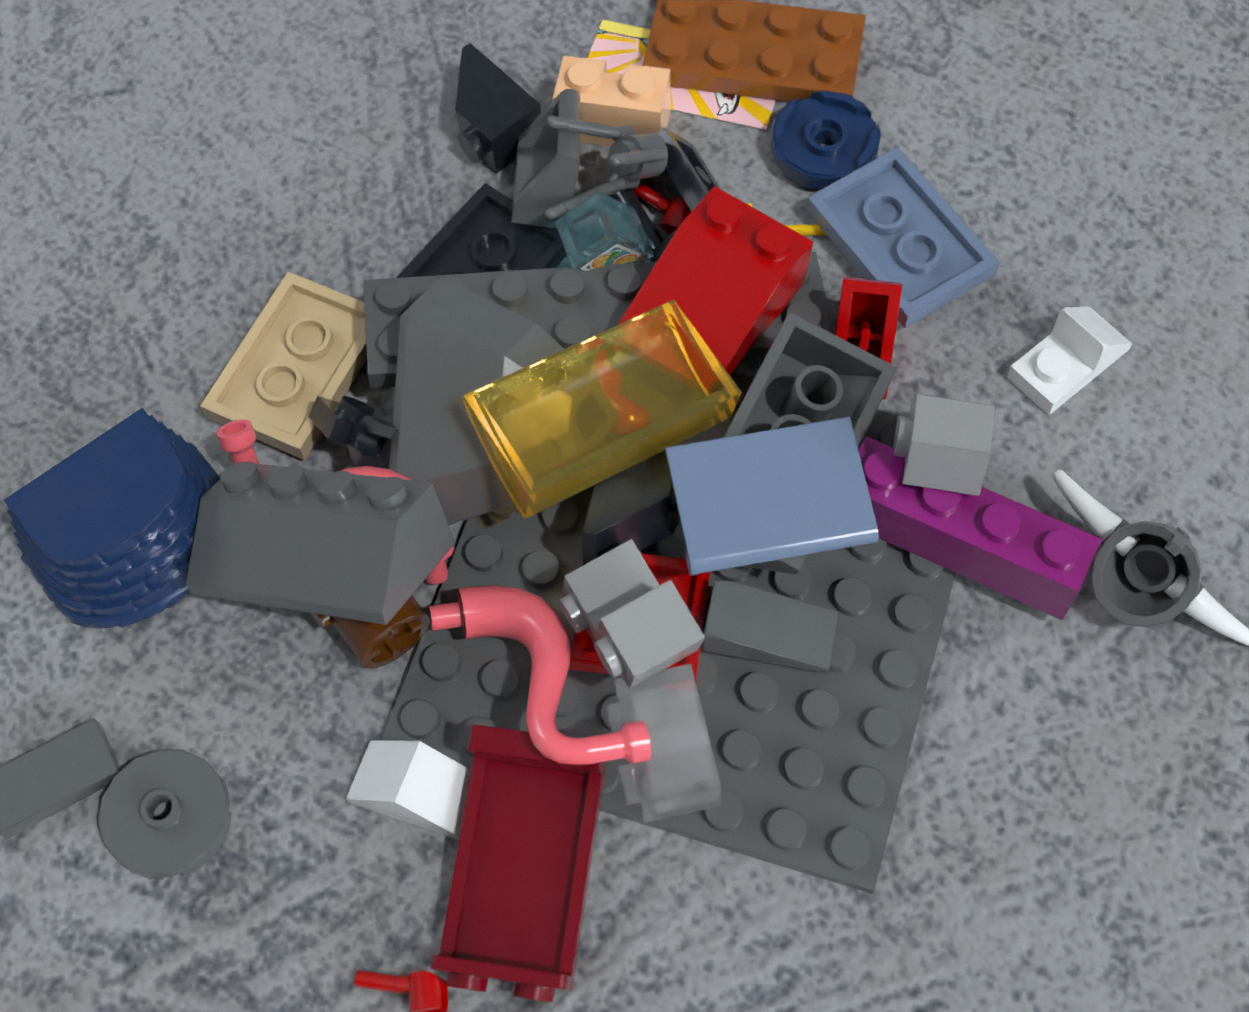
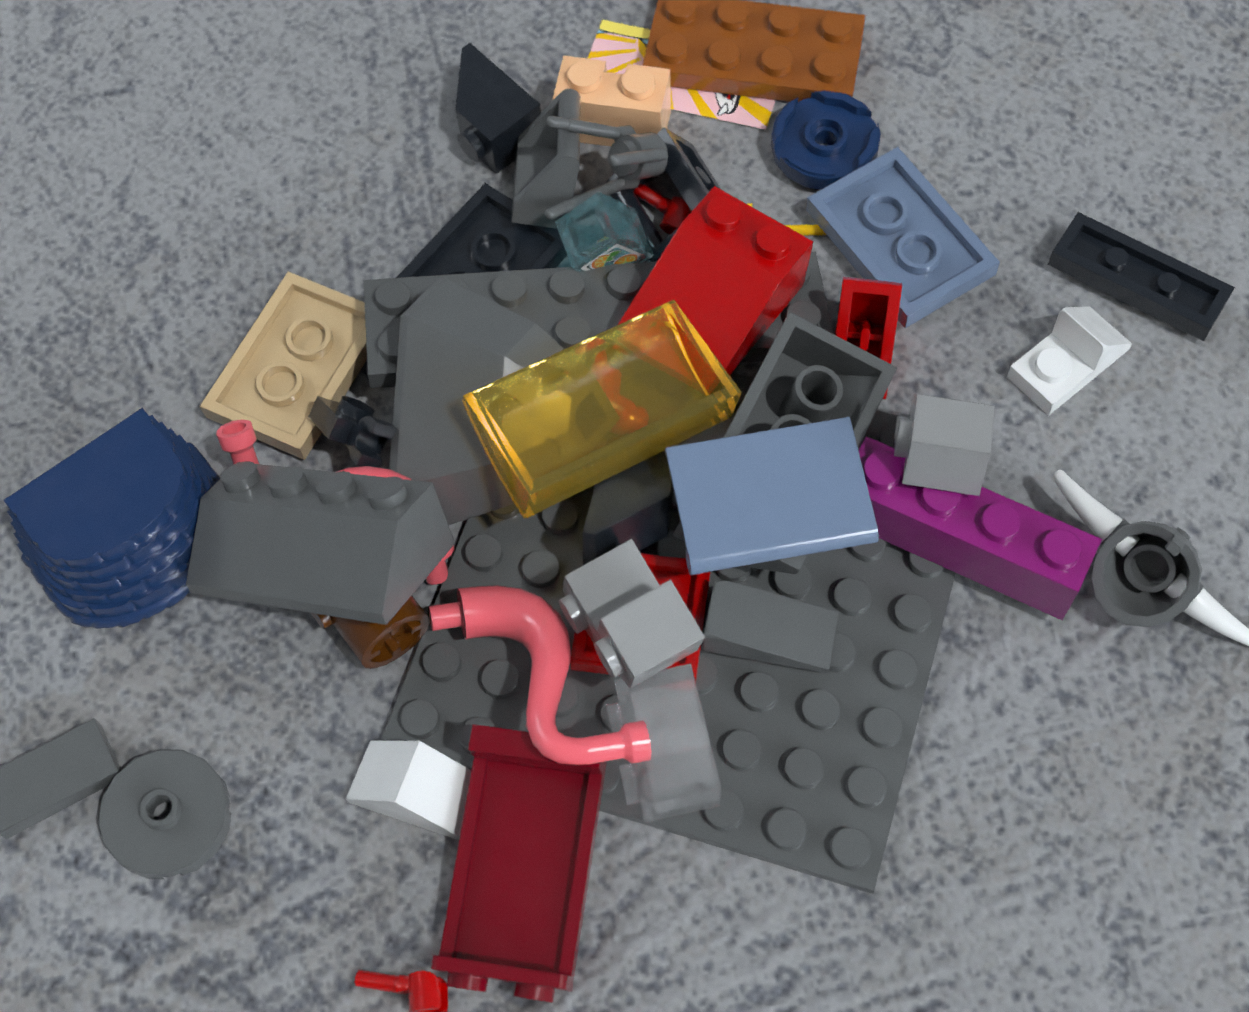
none -> black plate [1048,212,1235,341]

